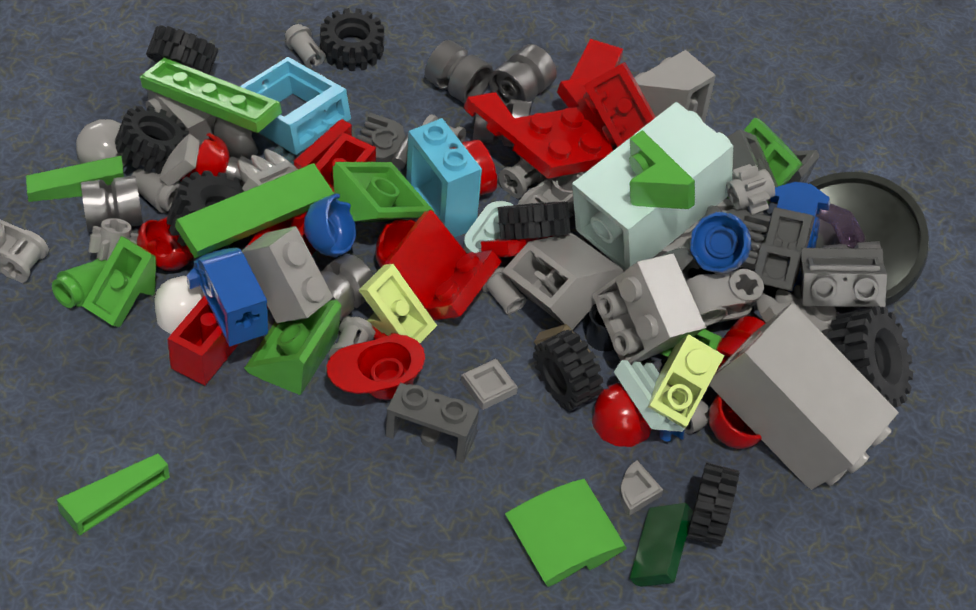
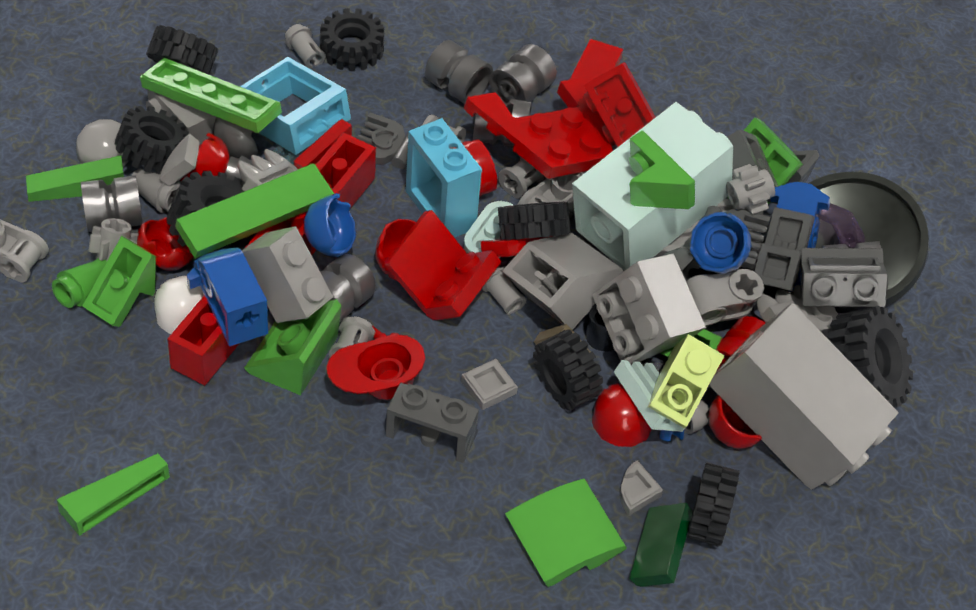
bright green slope [333,162,434,223] -> none
yellowish green slope [359,264,437,343] -> none
light grey slope [634,50,716,123] -> none

